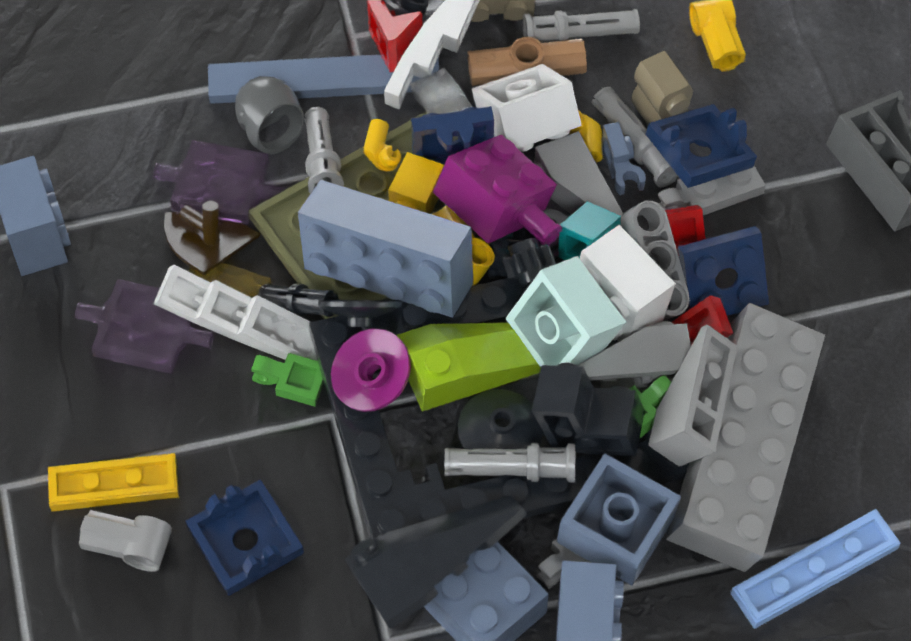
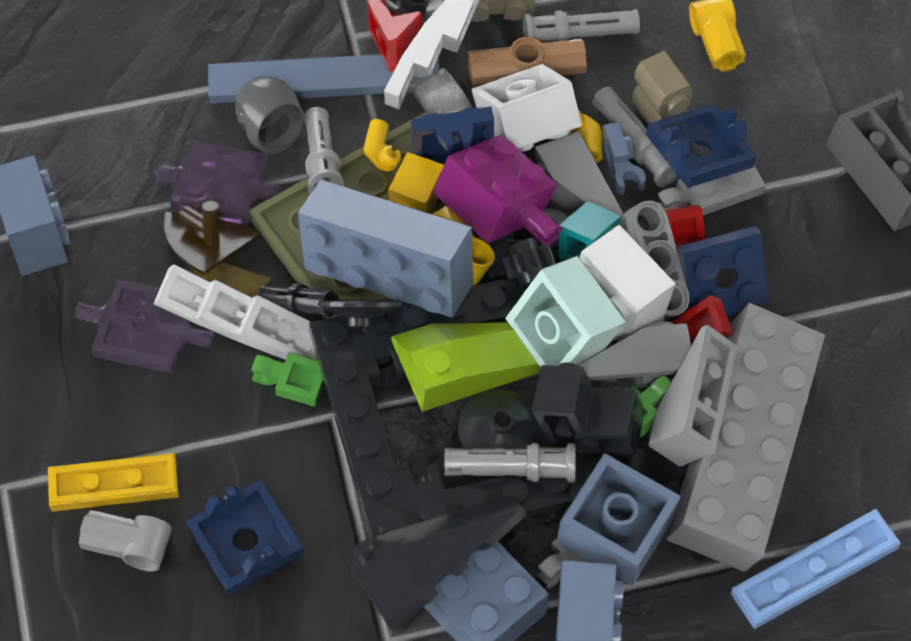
magenta dish [331,329,411,412] -> none

